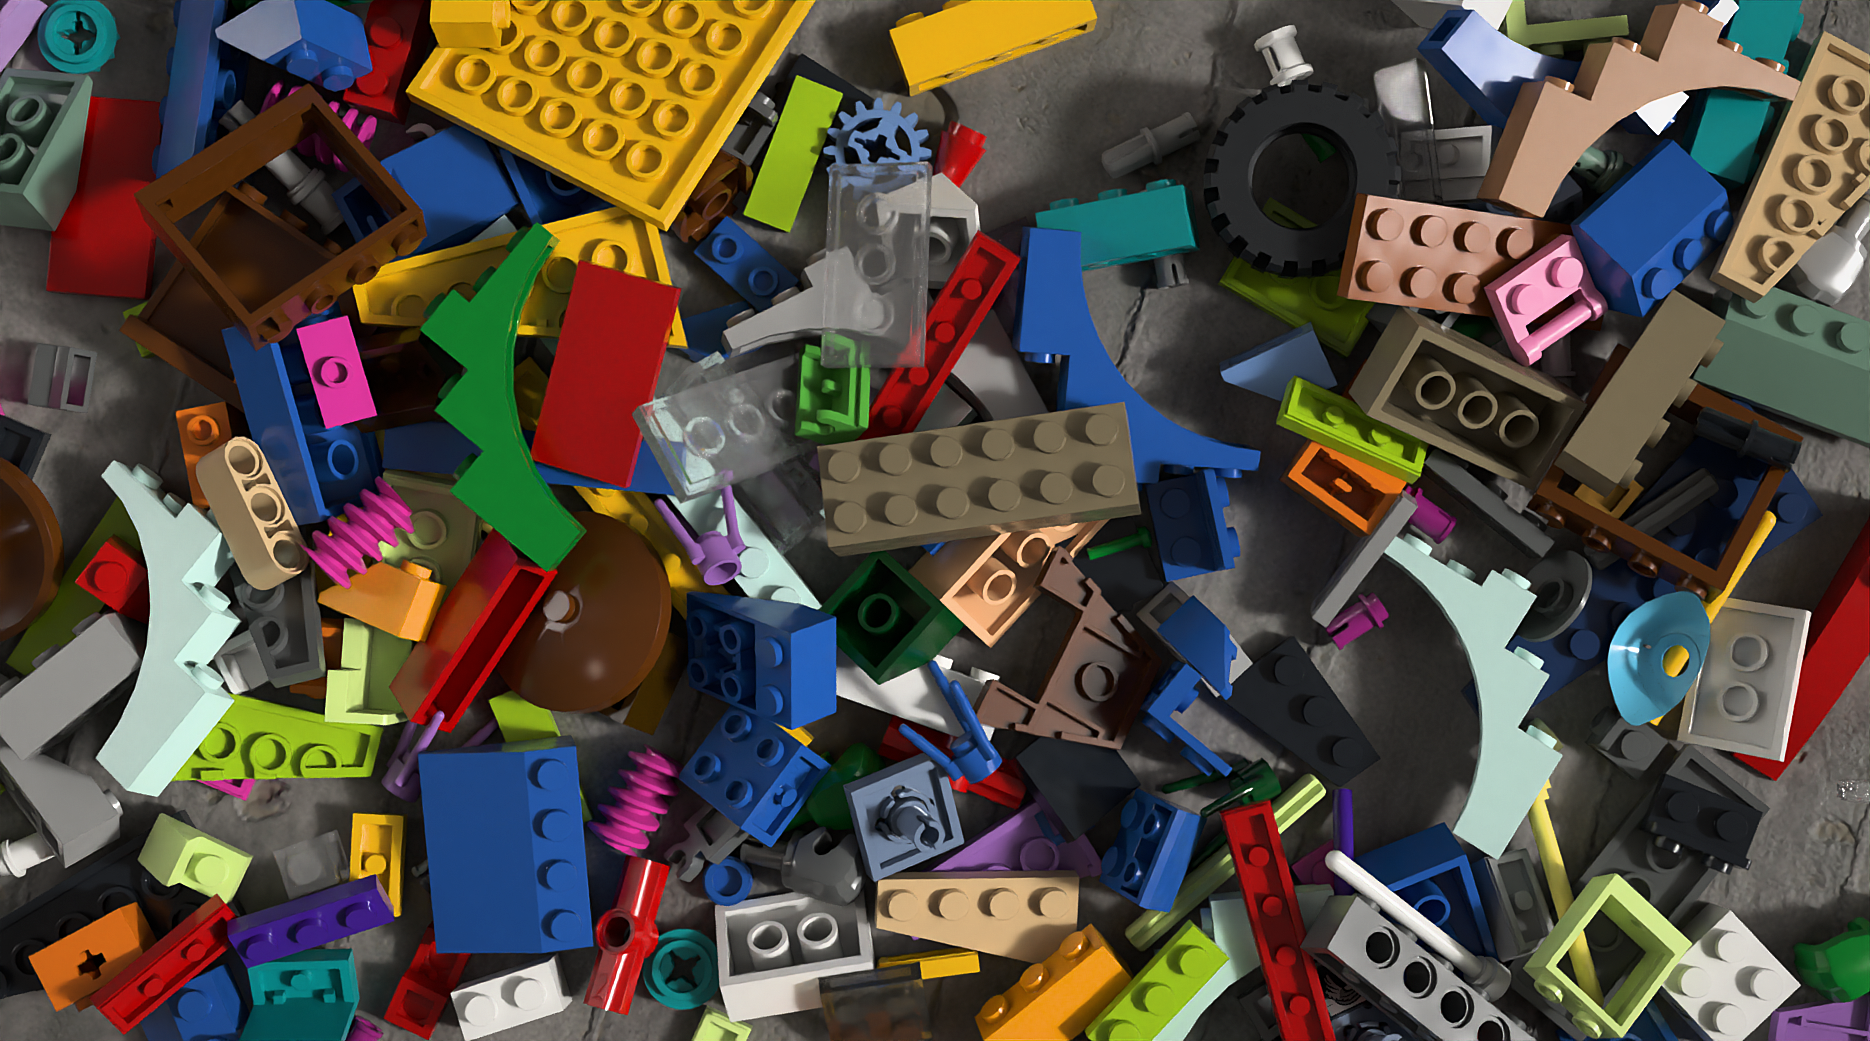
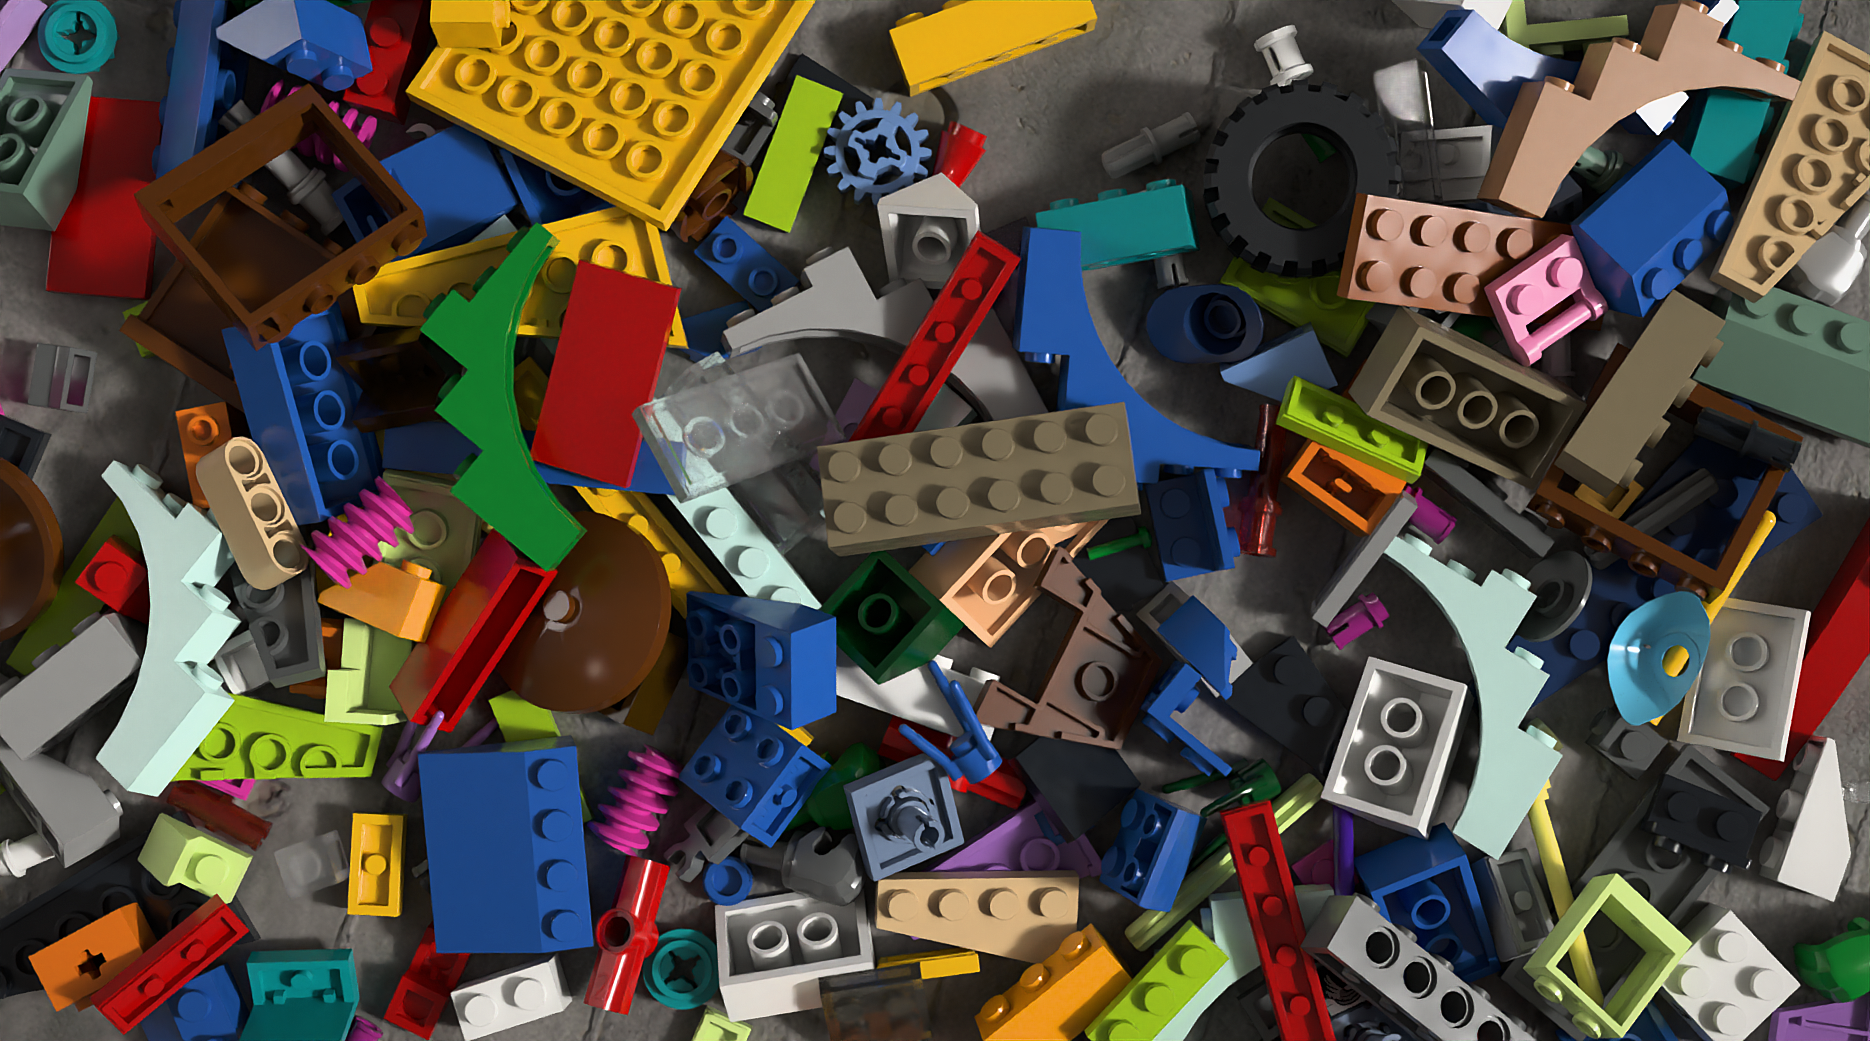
dark purple plate [227,874,394,968] -> none
dark pink plate [296,315,377,429] -> none
medium lavender plant [654,470,746,585] -> none
bright green hinge [795,333,872,445] -> none
clear tile [821,162,932,368] -> none
white piece [1325,850,1511,1002] -> none
none -> clear red pin [167,780,273,852]
none -> dark blue piece [1146,284,1264,364]
none -> clear red pin [1237,404,1287,558]
none -> white slope [1320,656,1474,840]
none -> white slope [1759,735,1851,902]

